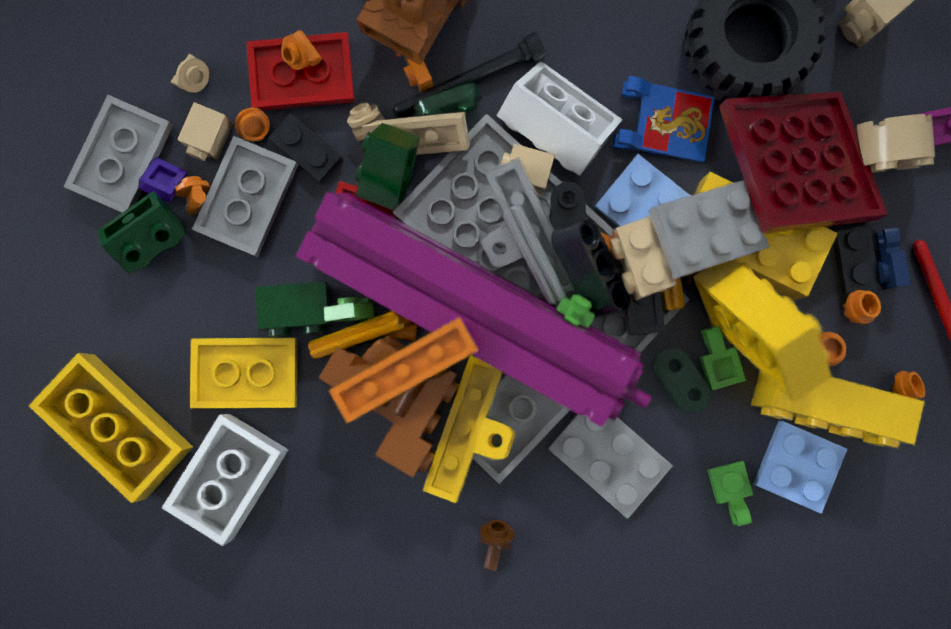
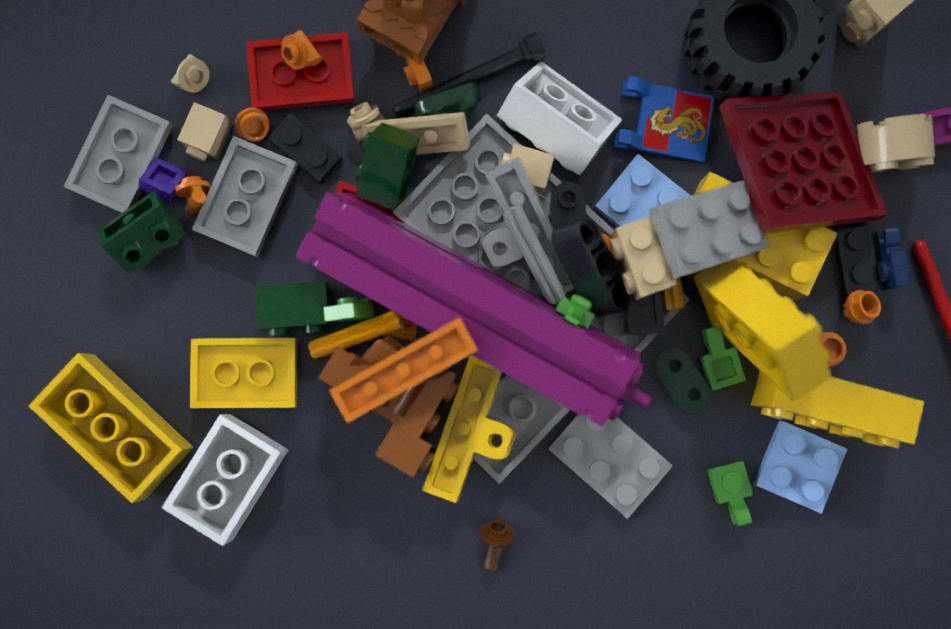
orange plate [892,371,925,400] -> none

